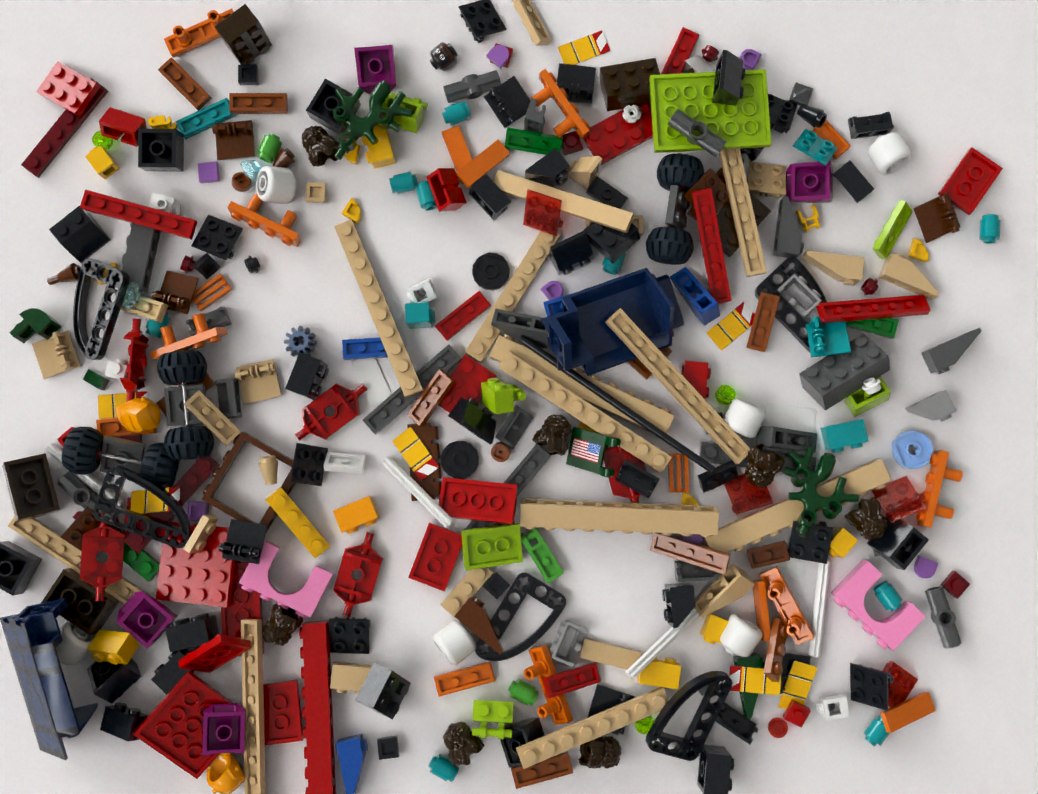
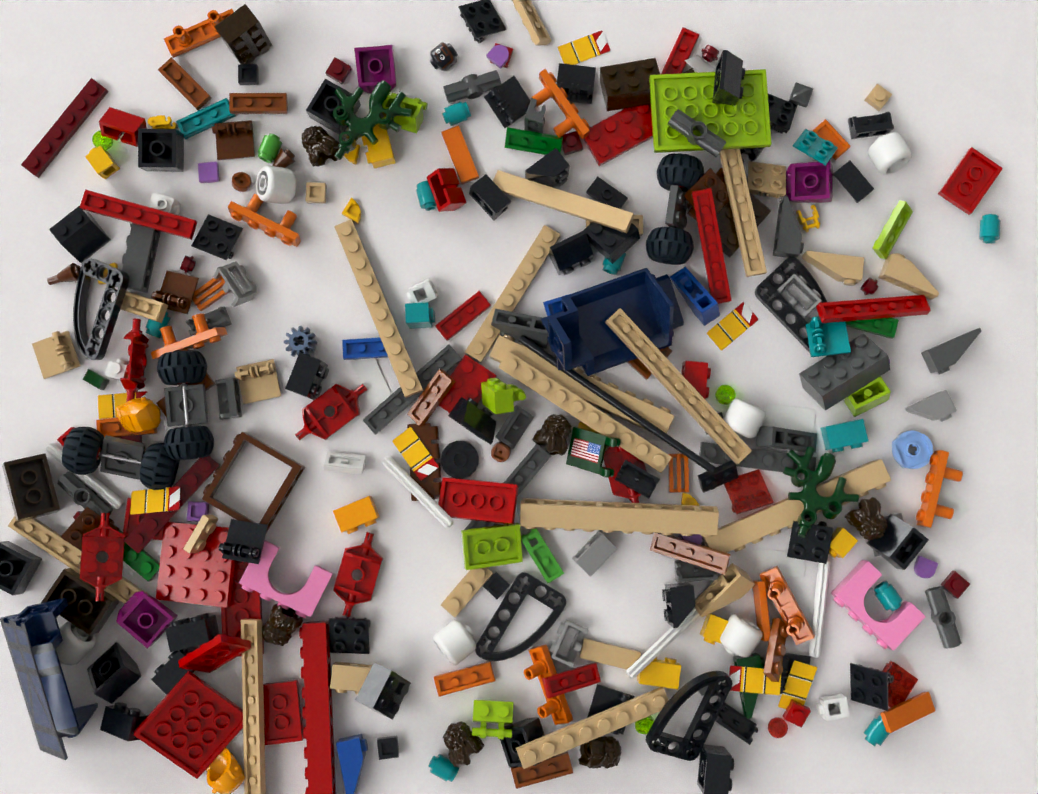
dark green brick [9,308,62,343] -> none
plate [36,61,100,117] -> none
yellow brick [87,629,140,665] -> none
black beam [93,465,191,548] -> none
clear light blue plate [123,282,141,309] -> none
tan plate [184,390,241,446] -> none
black plate [193,253,221,279] -> none
magenta slope [202,703,245,755] -> none
clear light blue plate [240,159,261,180] -> none
black plate [244,255,260,274] -> none
tan cone [258,455,278,485] -> none
yellow plate [265,486,330,558] -> none
black hinge [289,443,328,486] -> none
teal brick [389,171,418,194] -> none
red plate [408,523,462,592] -> none
reddish brown slope [454,596,504,655] -> none
orange tile [456,139,510,188] -> none
black tile [472,252,510,291] -> none
bright green brick [508,679,539,706] -> none
clear red hinge [523,189,563,236] -> none
medium lavender tile [541,281,563,300] -> none
tan slope [569,156,602,190] -> none
white plate [622,105,641,123] -> none
medium lavender tile [739,49,762,70] -> none
dark brown hair [744,443,785,488] -> none
dark orange plate [746,292,780,352] -> none
reddish brown plate [746,541,790,569] -> none
black cone [797,104,827,128] -> none
white plate [862,377,881,394] -> none
clear red hinge [871,476,927,523] -> none
yellow tile [908,238,929,262] -> none
reddish brown hinge [913,193,960,243] -> none
none -> light grey window [213,261,257,308]
none -> dark red plate [325,57,352,84]
none -> light grey hinge [572,531,617,577]
none -> tan plate [864,84,892,111]

